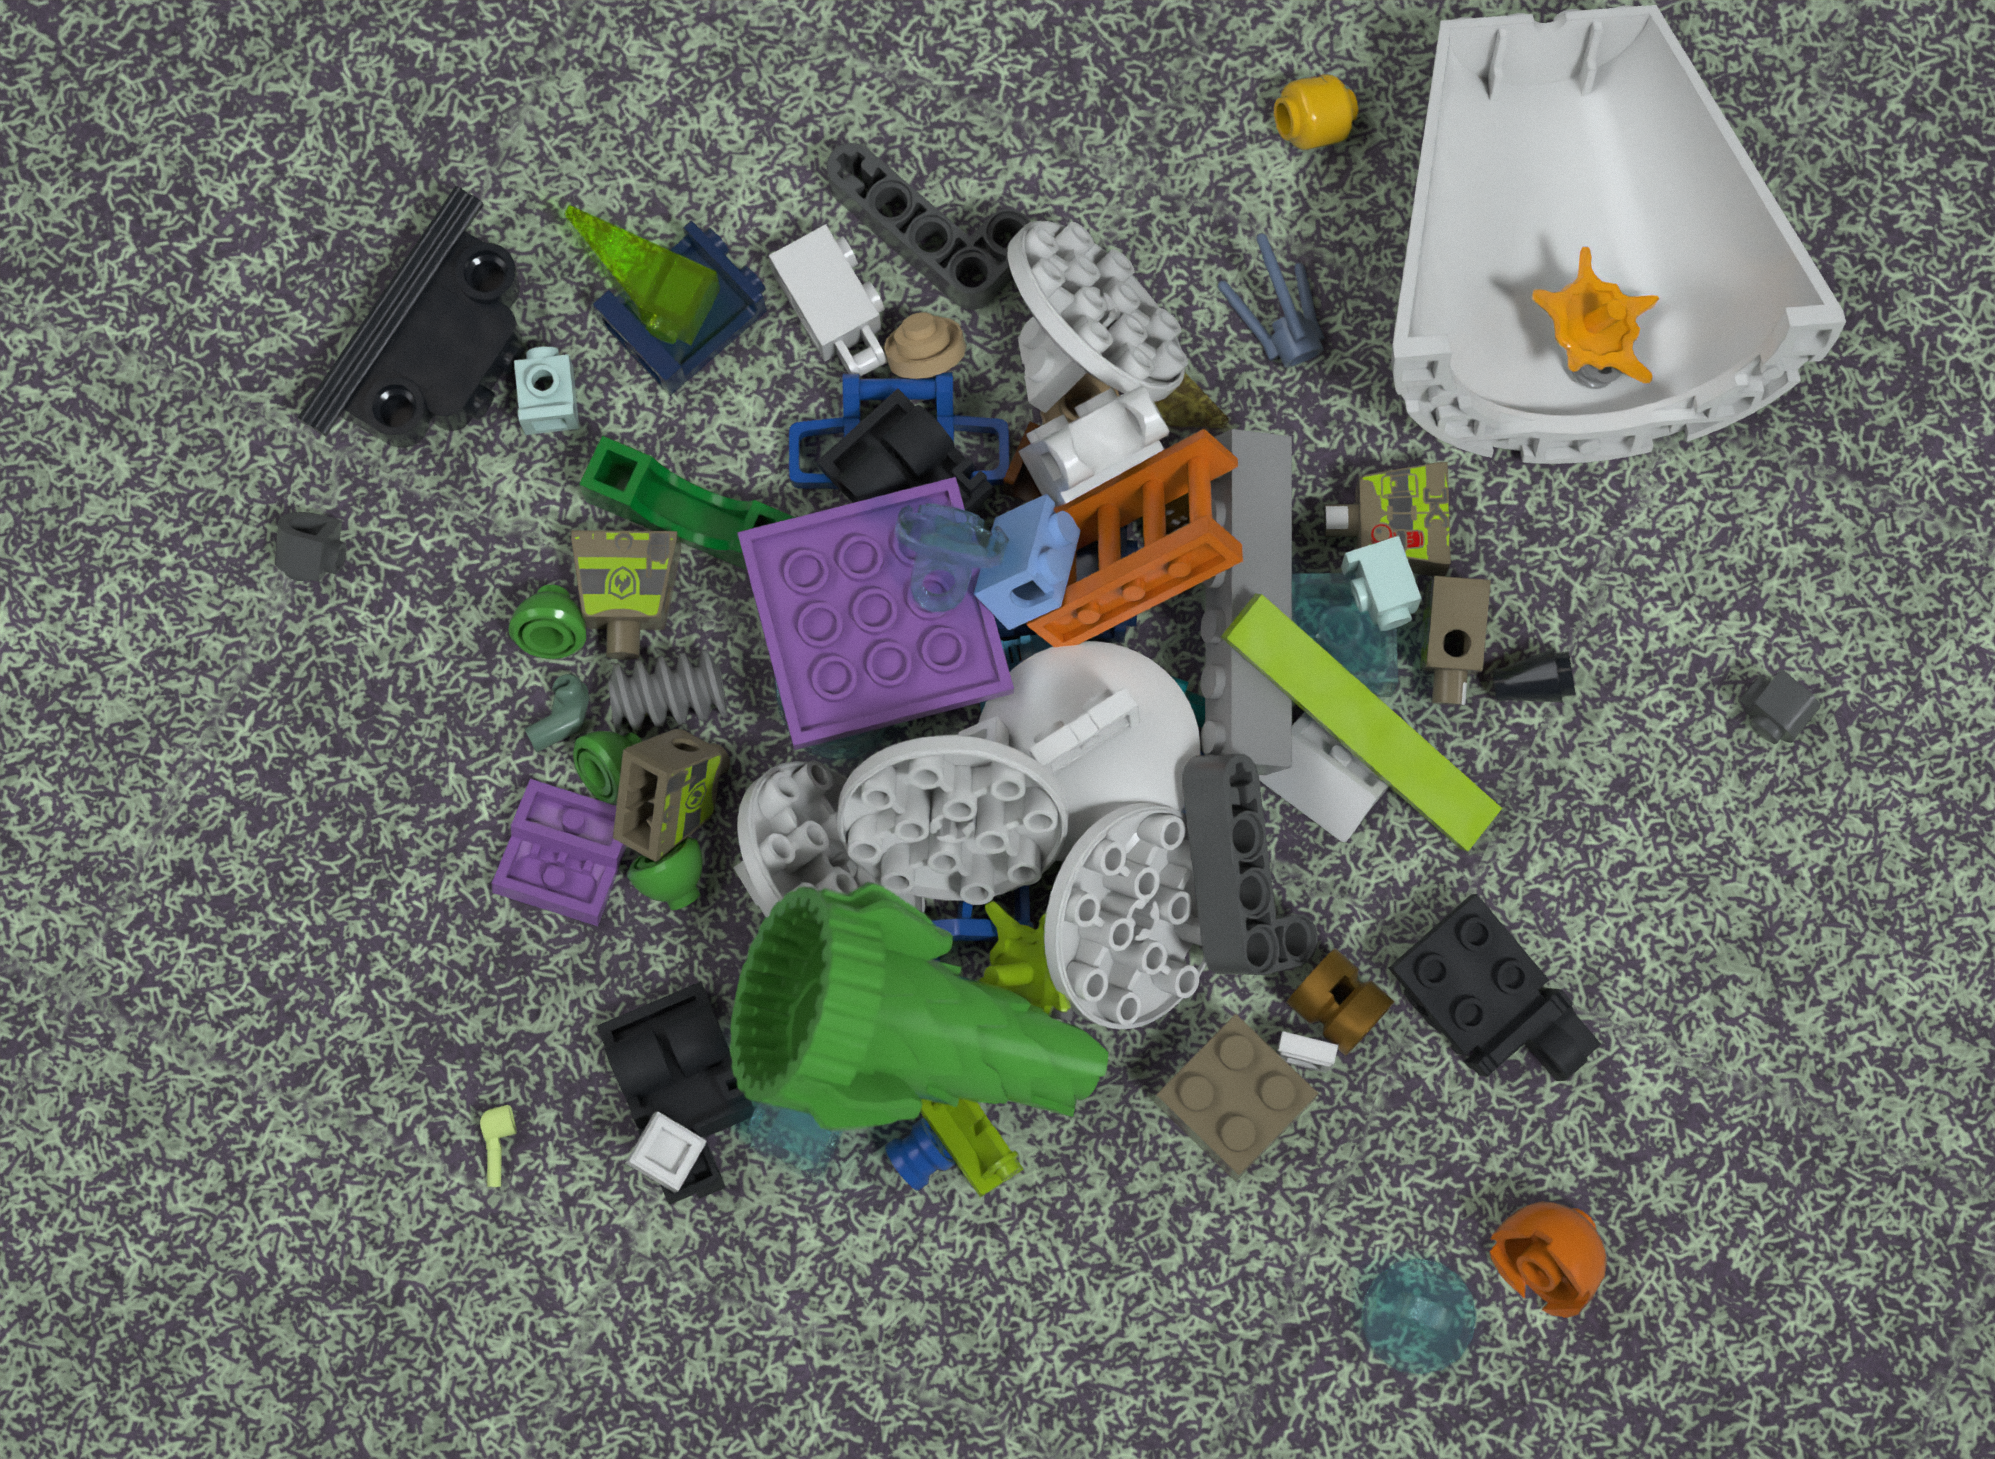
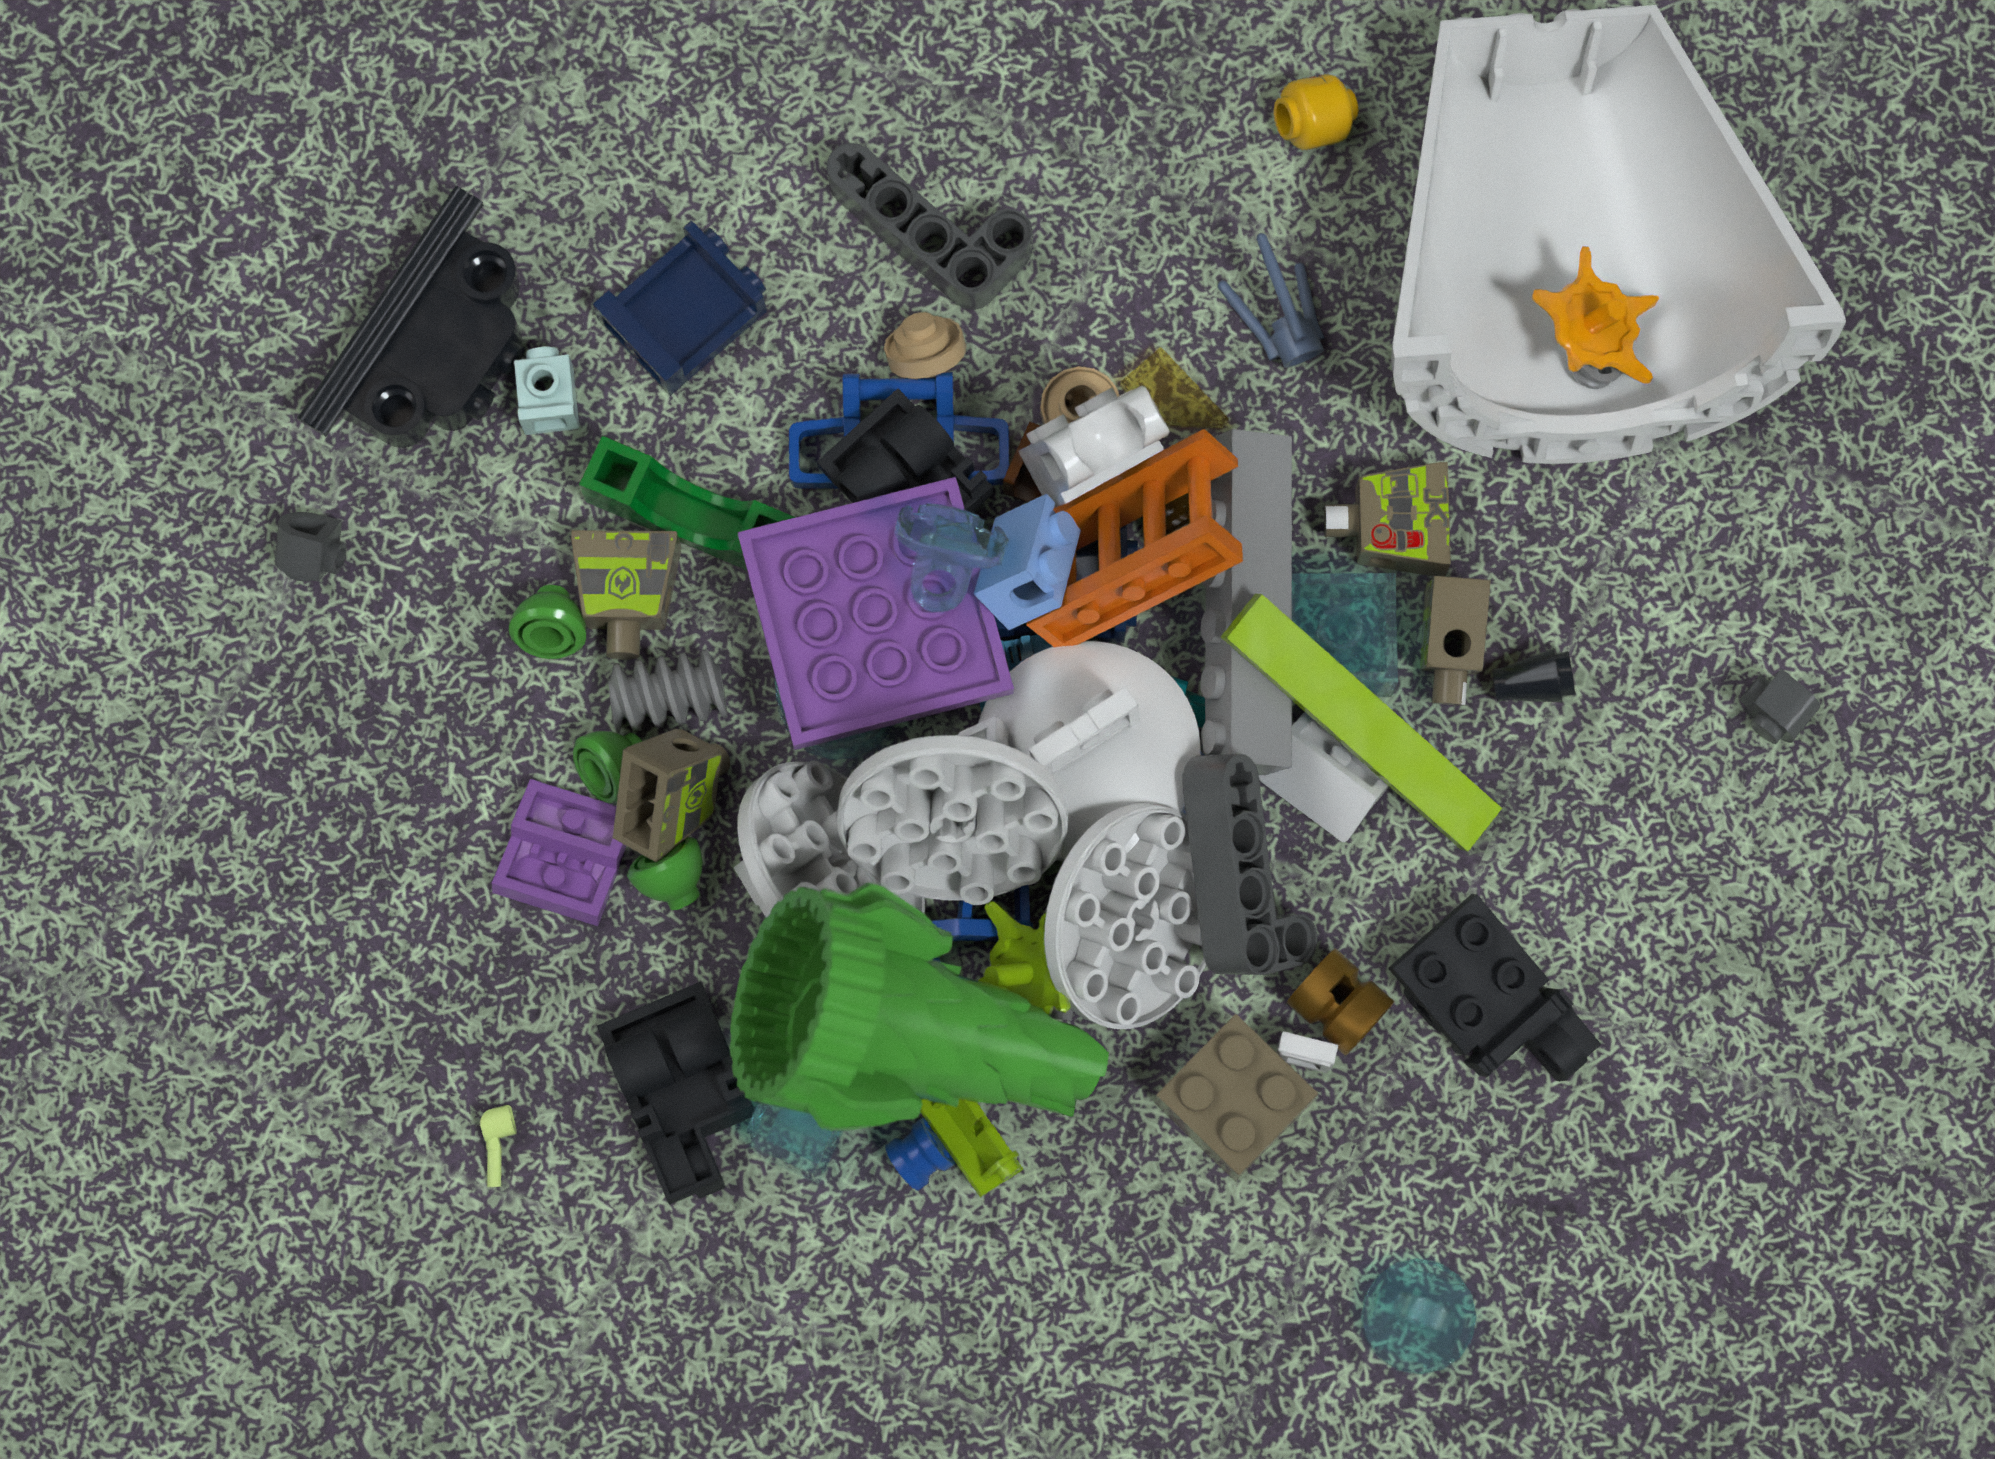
sand green arm [524,674,590,752] -> none
clear neon green slope [564,205,720,345] -> none
white tile [626,1112,707,1192] -> none
white brick [769,224,888,377] -> none
white bracket [1007,221,1188,413] -> none
light aqua brick [1341,536,1422,631] -> none
orange cylinder [1490,1201,1607,1318] -> none

